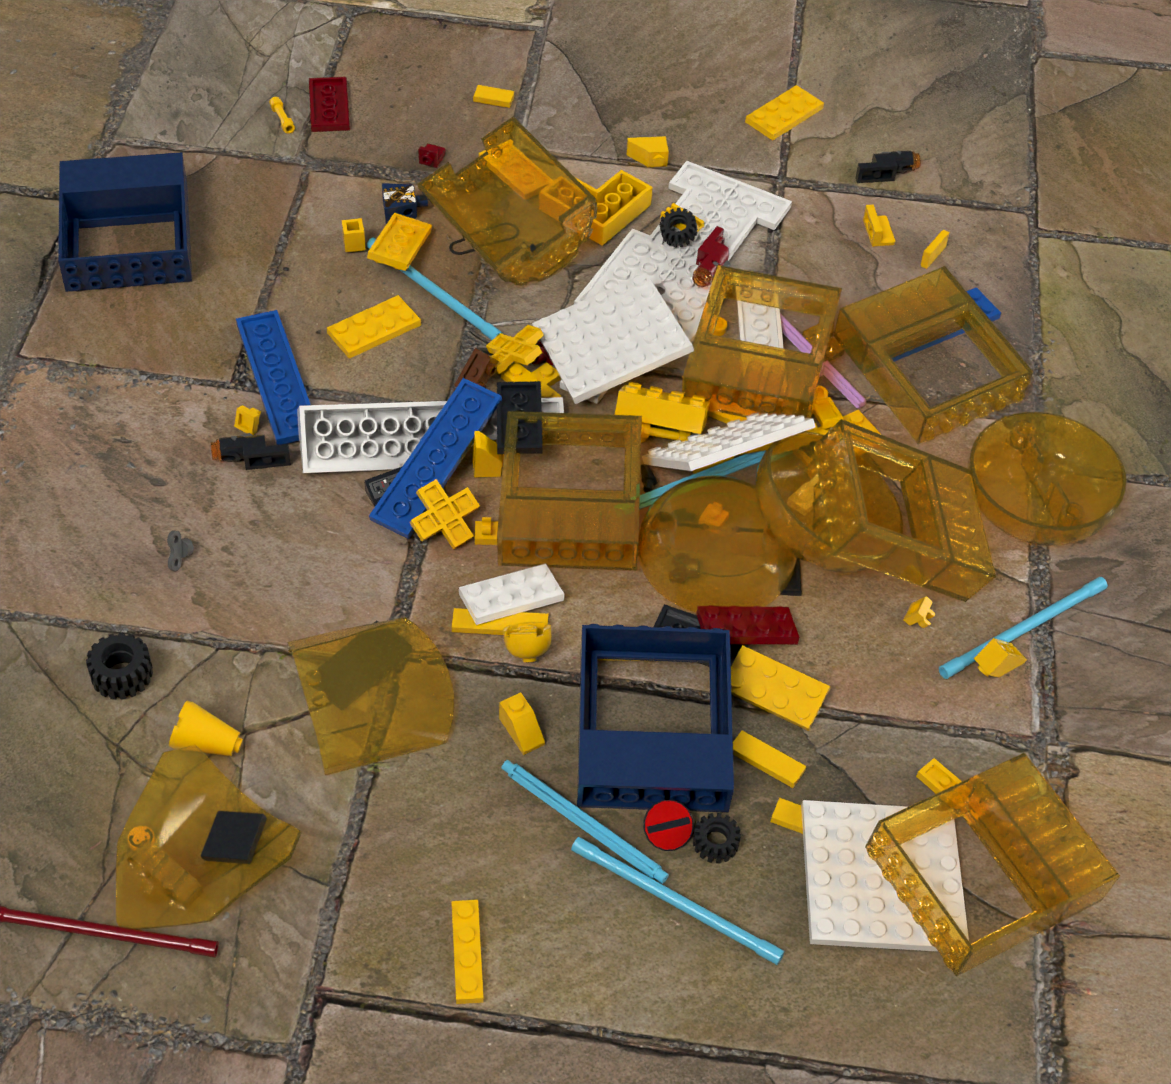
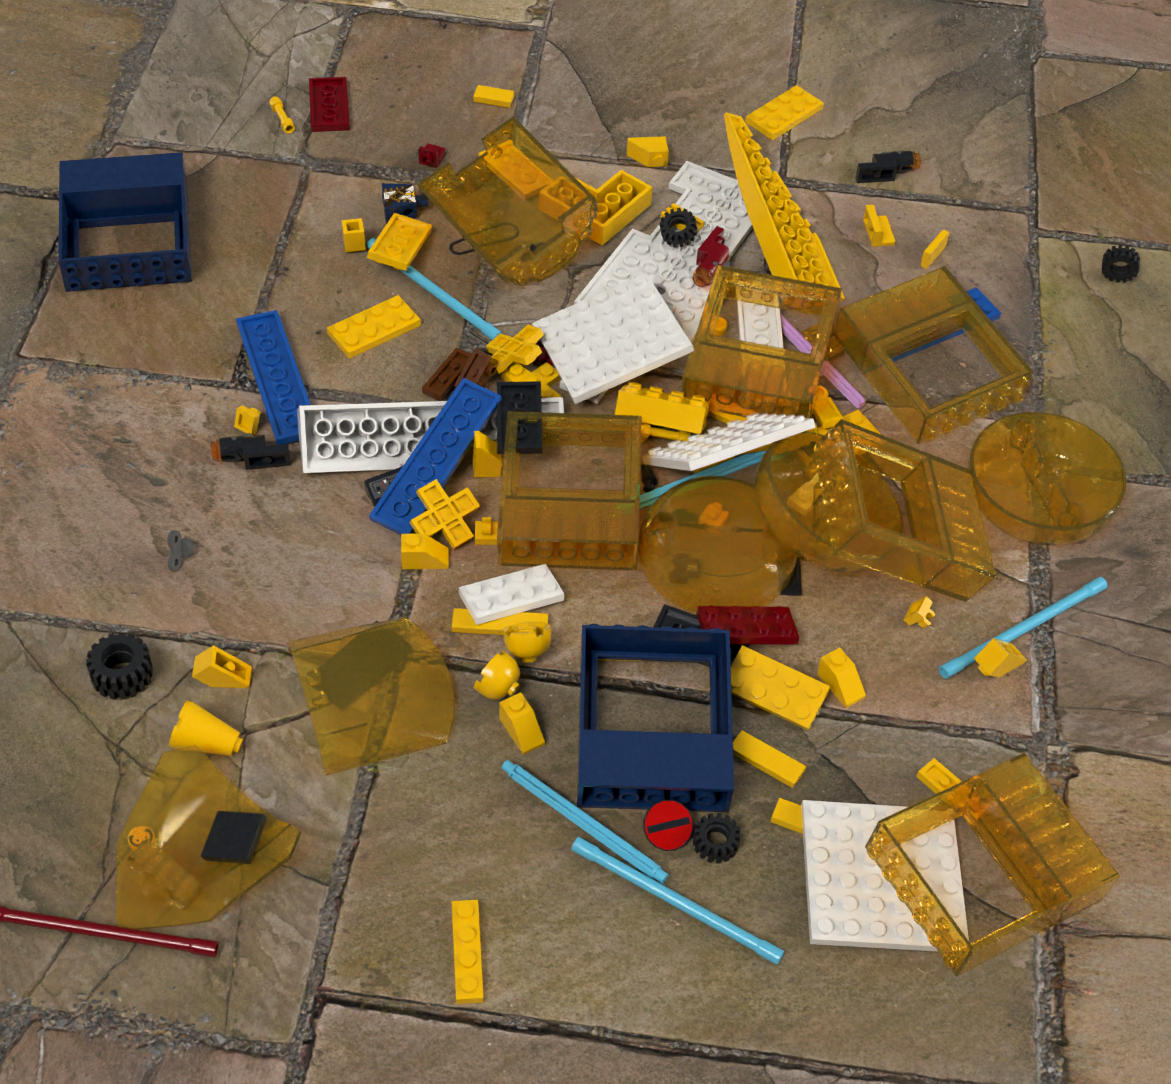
none -> yellow slope [192,645,252,688]
none -> yellow slope [401,534,449,569]
none -> reddish brown plate [422,348,471,401]
none -> yellow cylinder [473,650,520,700]
none -> yellow wedge [724,112,845,308]
none -> yellow slope [817,647,866,708]
none -> black tyre [1102,245,1140,283]

